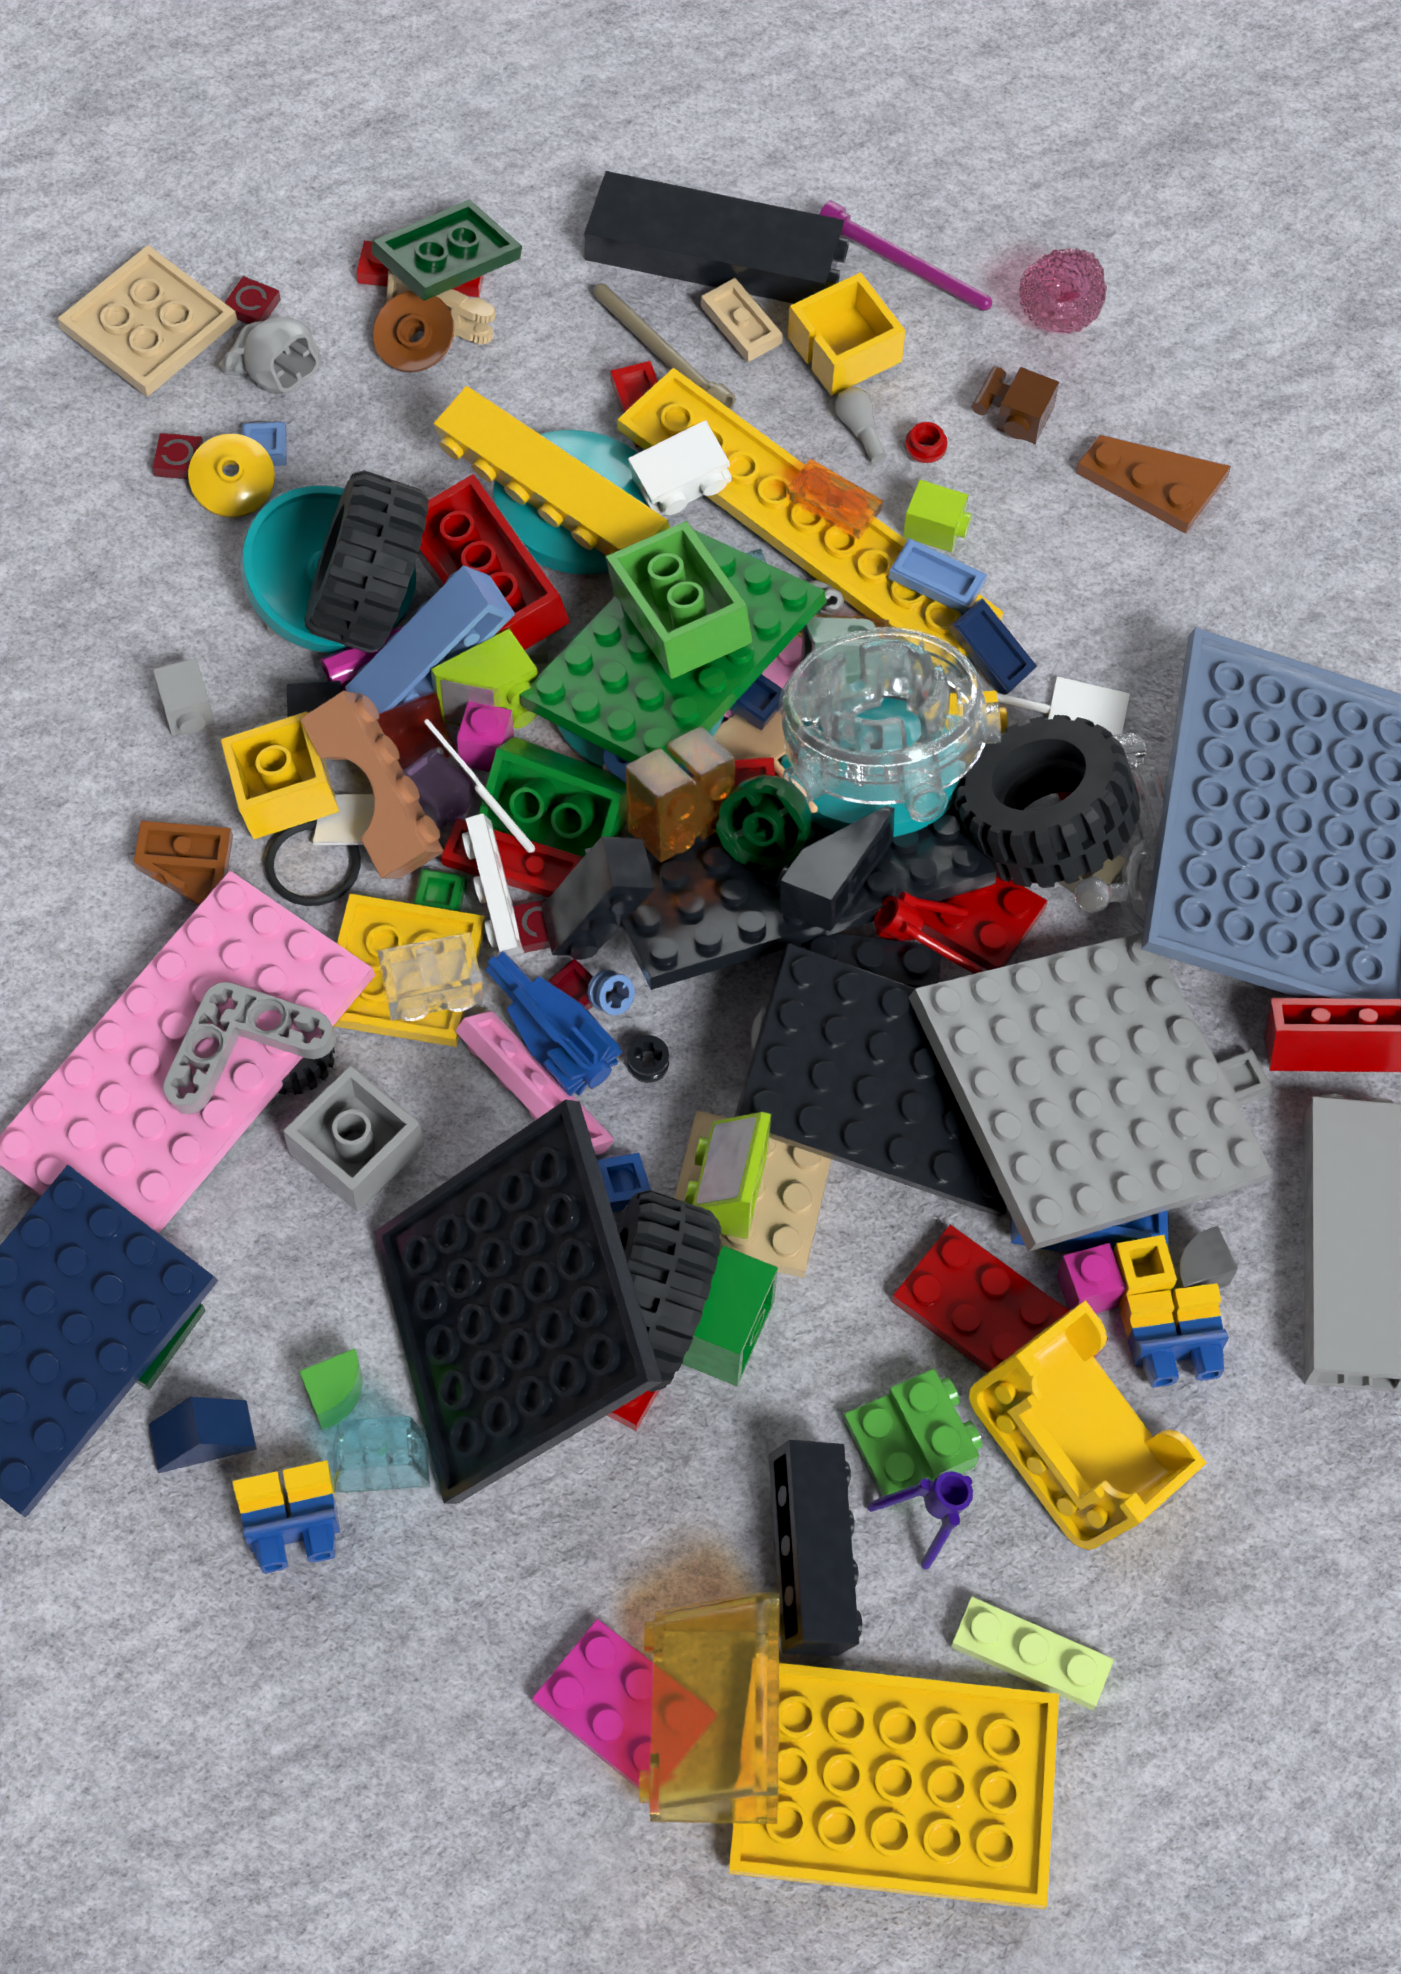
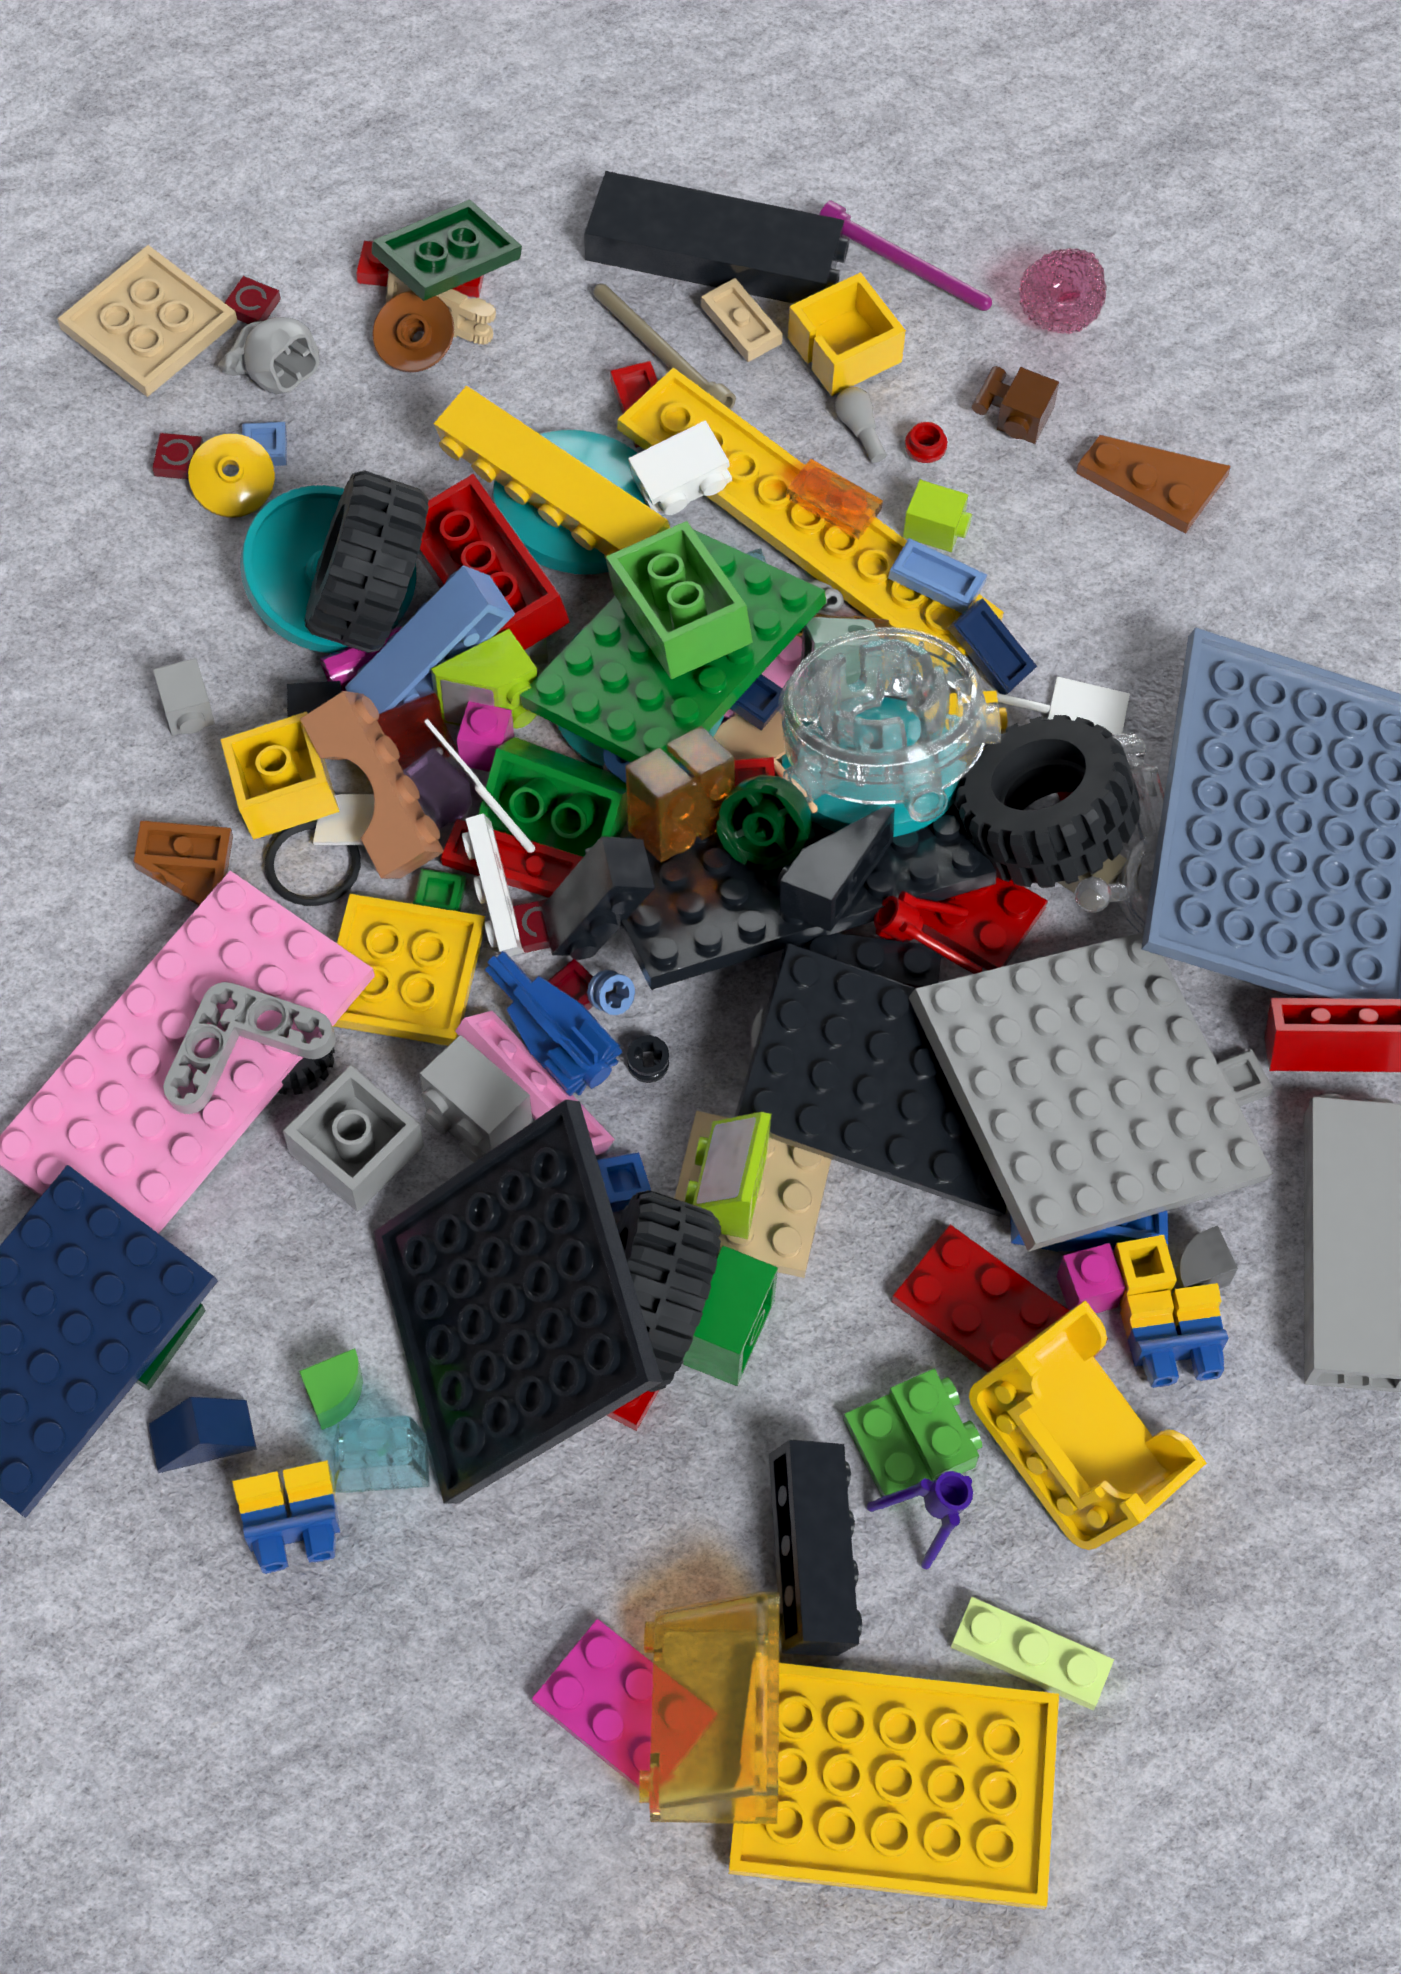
clear brick [378,932,483,1021] -> none
none -> light grey brick [420,1035,532,1162]

